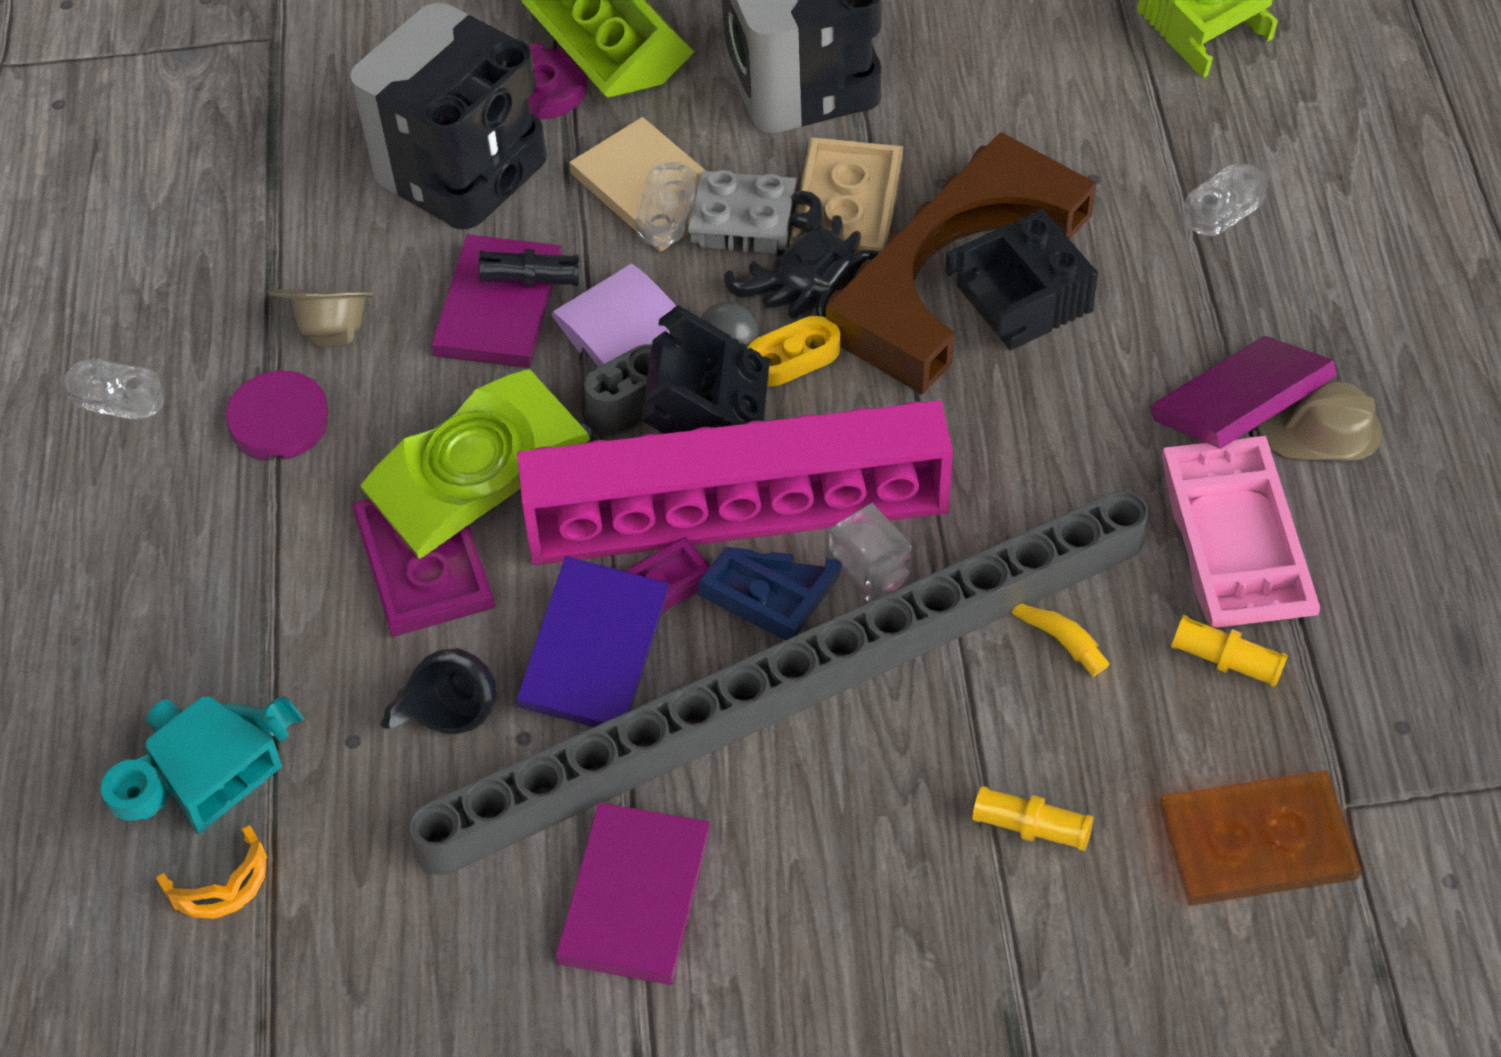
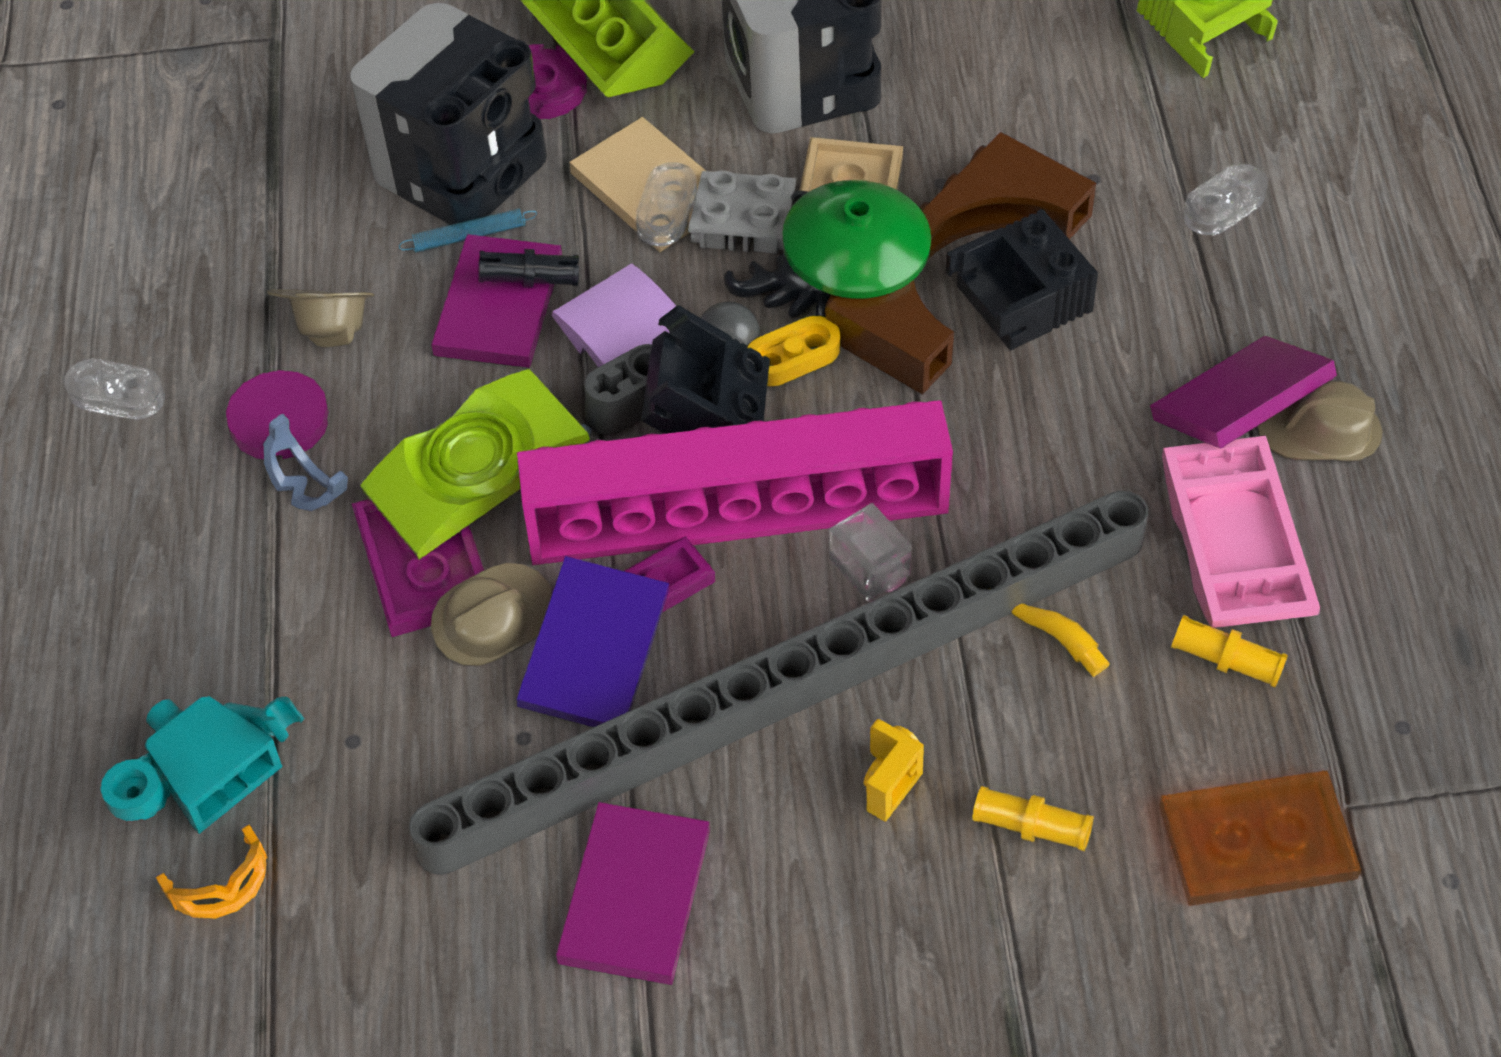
black hat [380,648,497,734] -> none
dark blue wing [697,547,843,640] -> none
none -> sand blue helmet [263,414,348,511]
none -> medium azure piece [399,208,537,252]
none -> dark tan piece [431,563,553,666]
none -> green dish [782,180,931,299]
none -> yellow bracket [864,719,924,822]

